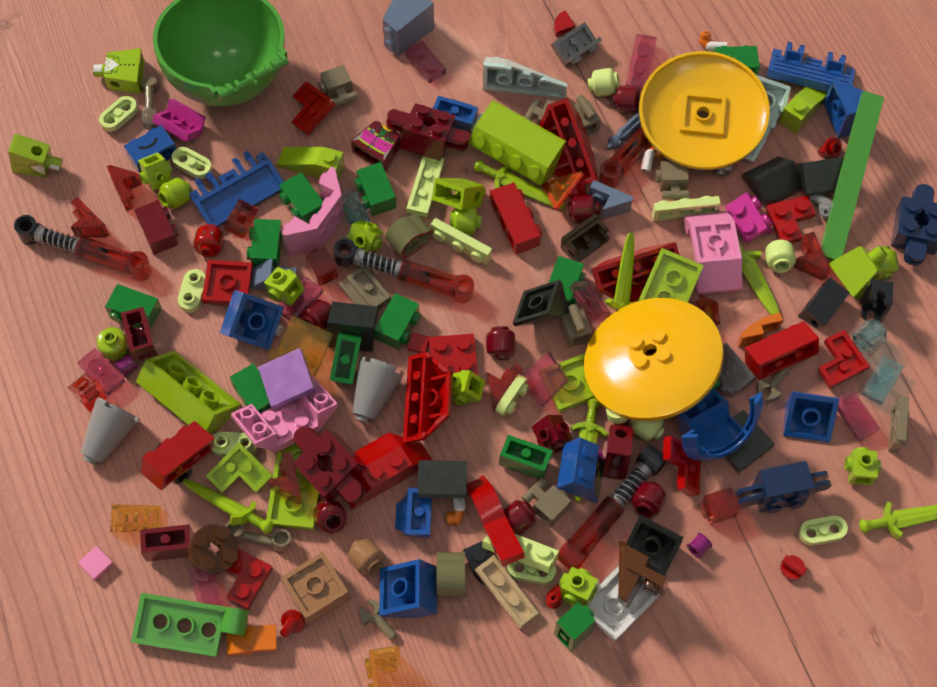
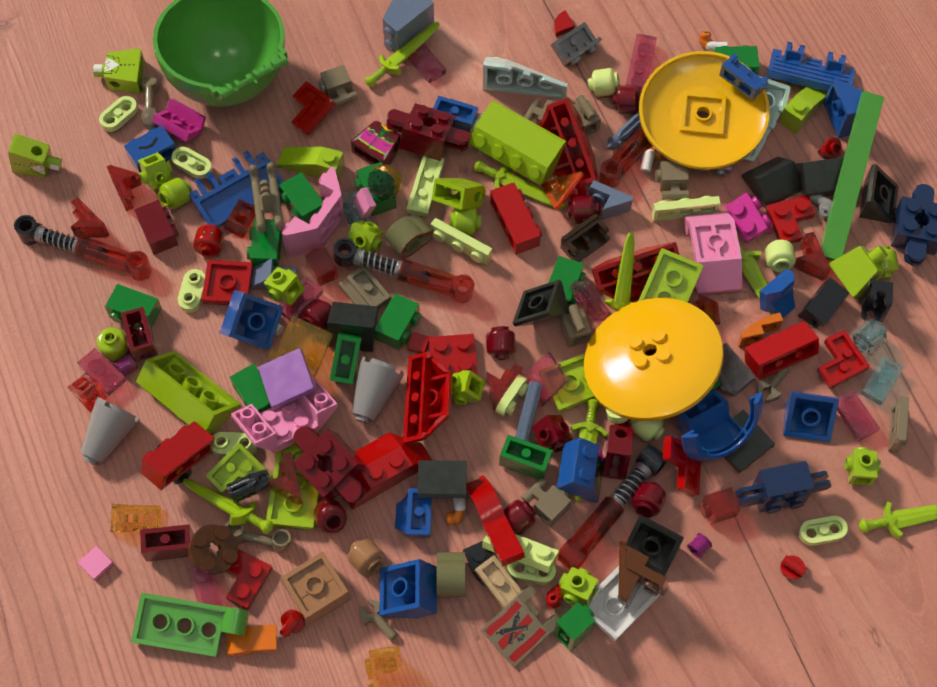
none -> black hinge [226,469,273,504]
none -> dark tan piece [249,162,284,234]
none -> bright pink tile [353,187,376,219]
none -> lime sword [365,22,440,88]
none -> dark green piece [368,165,403,200]
none -> flag [481,585,560,667]
none -> sand blue axle [515,381,542,441]
none -> blue hinge [719,53,769,101]
none -> blue slope [759,269,795,319]
none -> pearl dark grey slope [859,164,899,223]

